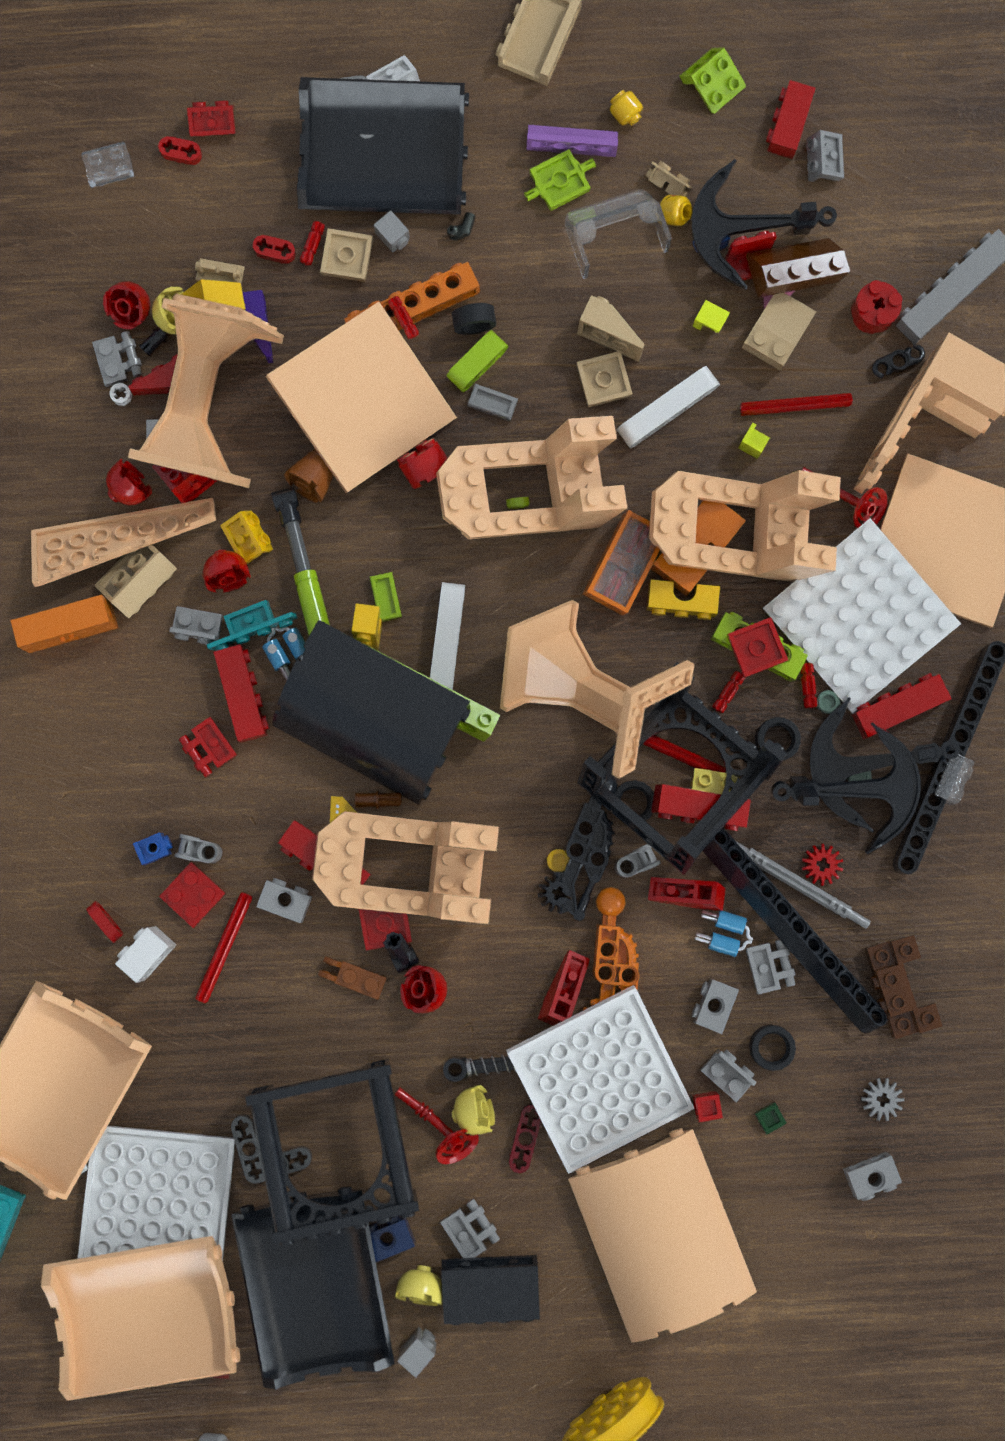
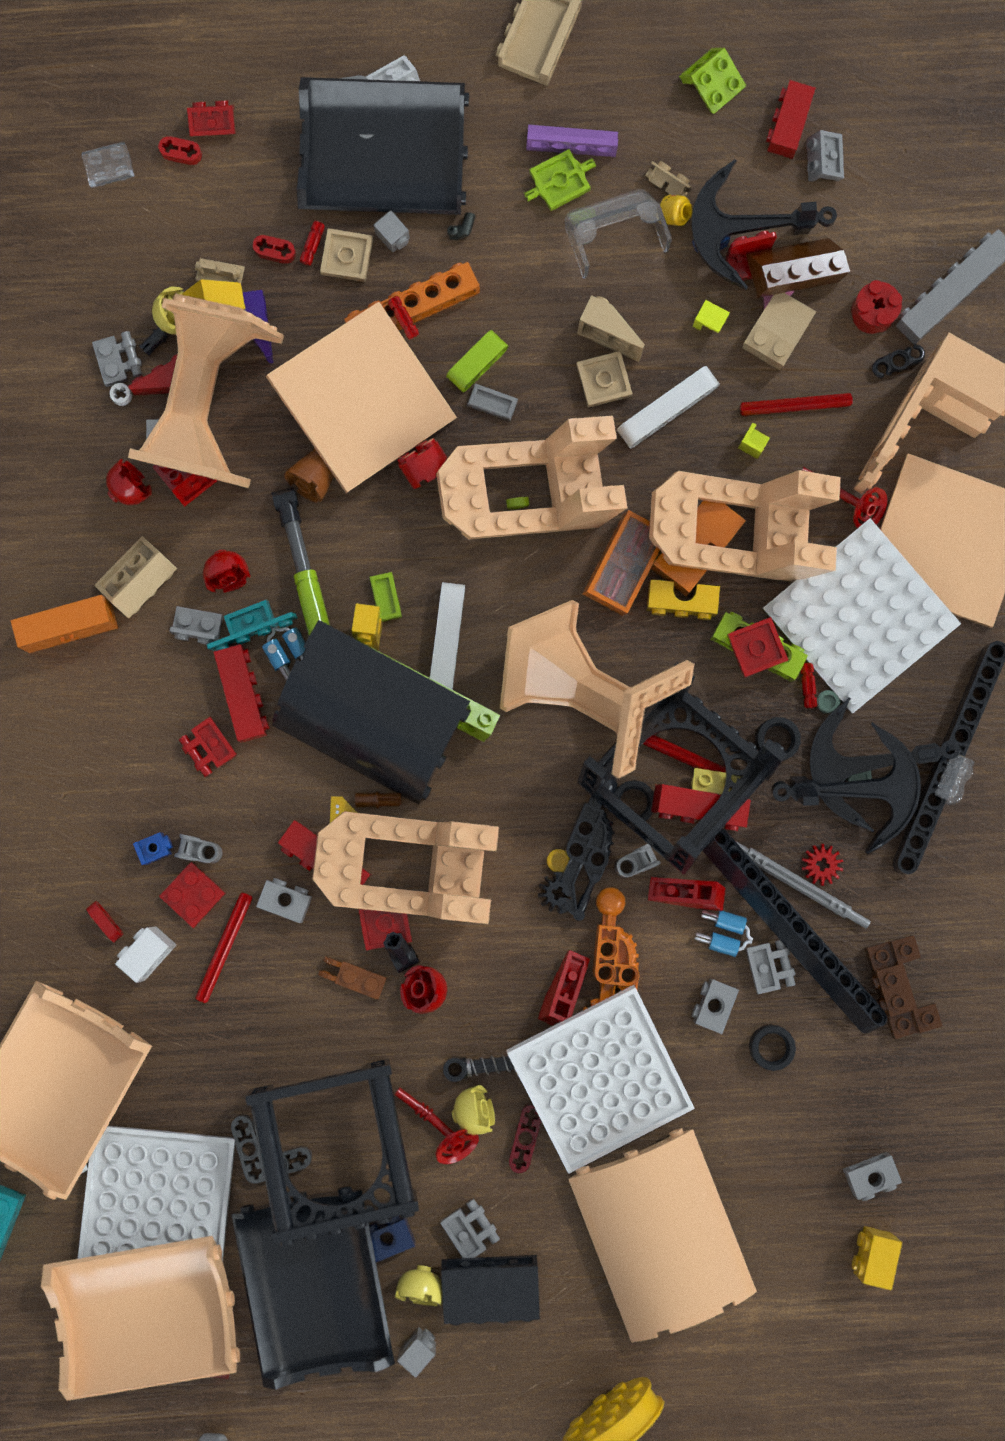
light nougat wing [31,498,216,587] -> none
red cylinder [103,281,151,329] -> none
yellow bracket [220,511,273,564] -> none
black tyre [452,303,496,335] -> none
yellow head [610,90,643,126] -> none
red brick [692,1091,723,1122] -> none
light grey bracket [700,1049,757,1102] -> none
red axle [712,671,745,713] -> none
dark green tile [754,1102,787,1135] -> none
red brick [851,673,952,739] -> none
light grey gear [861,1078,904,1121] -> none
none -> yellow brick [852,1226,902,1291]

